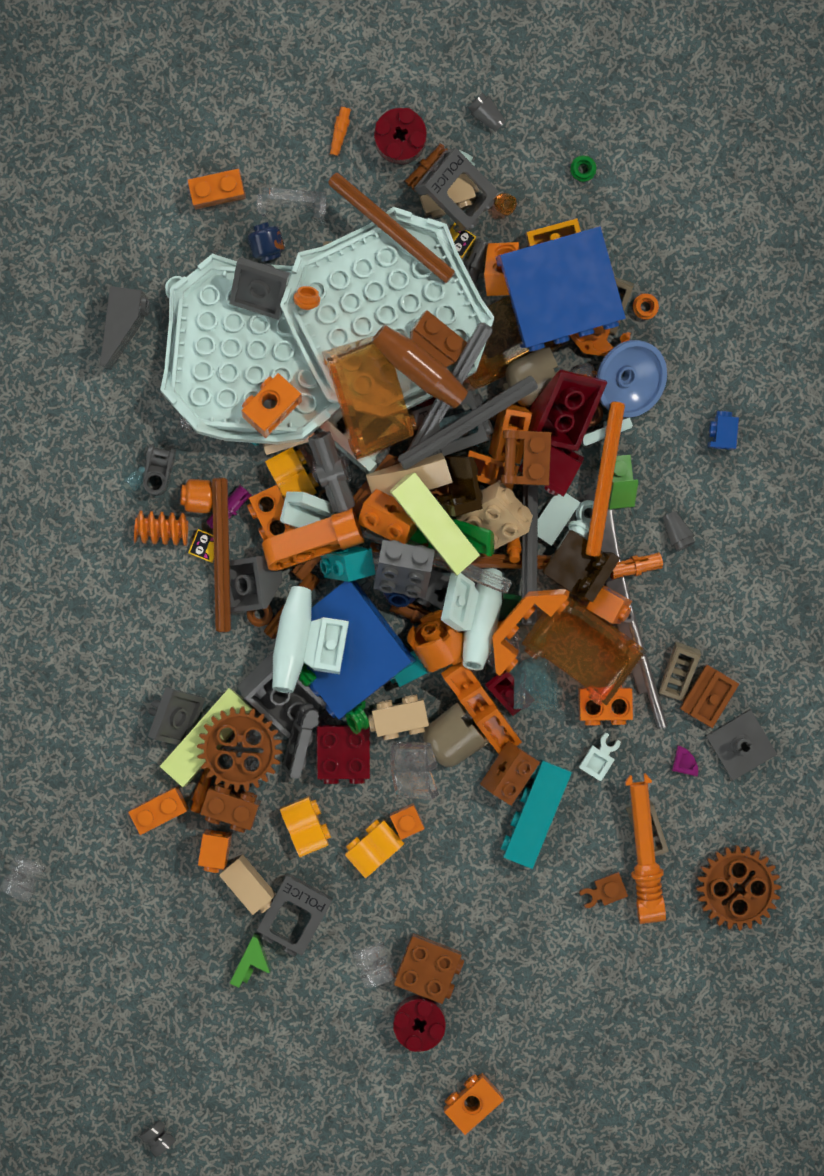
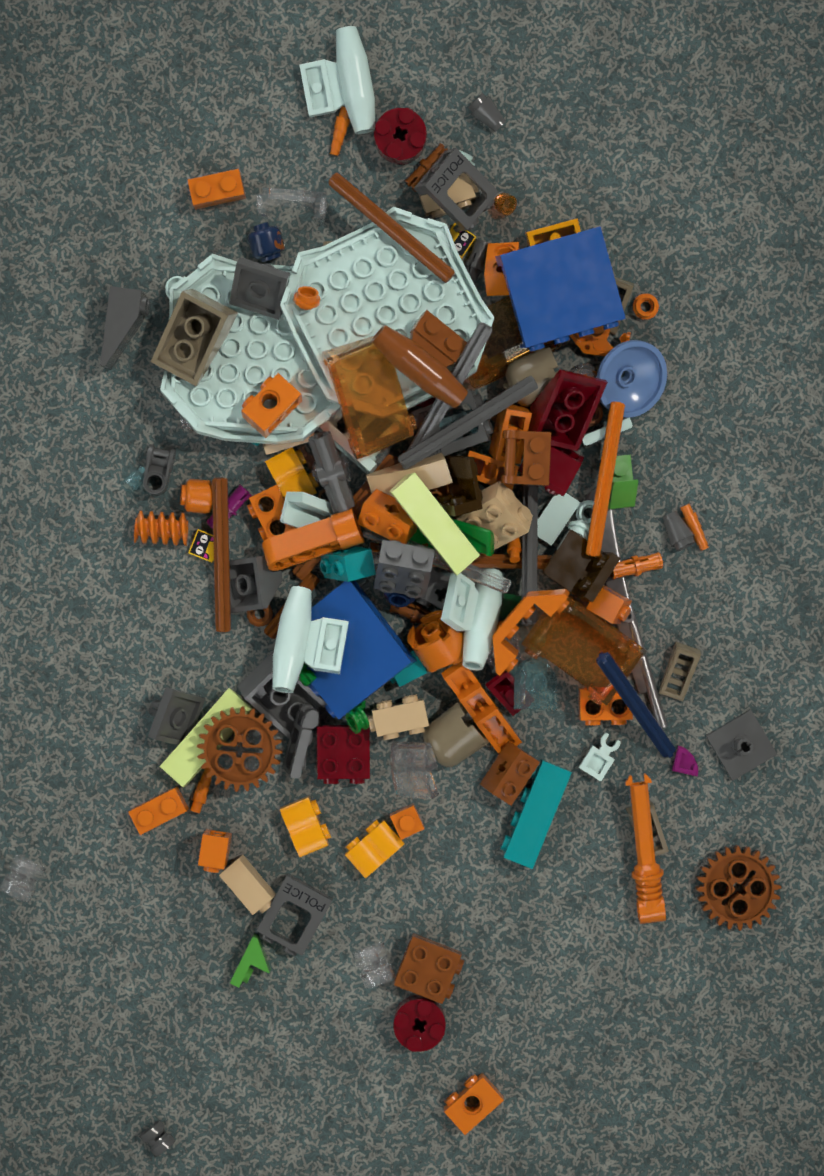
dark orange brick [200,783,261,833] -> none
green plate [570,155,596,182] -> none
dark orange plate [579,872,628,908] -> none
dark orange plate [679,664,739,728] -> none
blue brick [707,411,739,450] -> none
none -> dark tan slope [151,289,238,386]
none -> light aqua plate [299,26,375,134]
none -> dark blue axle [596,652,676,758]
none -> orange animal [680,503,709,551]

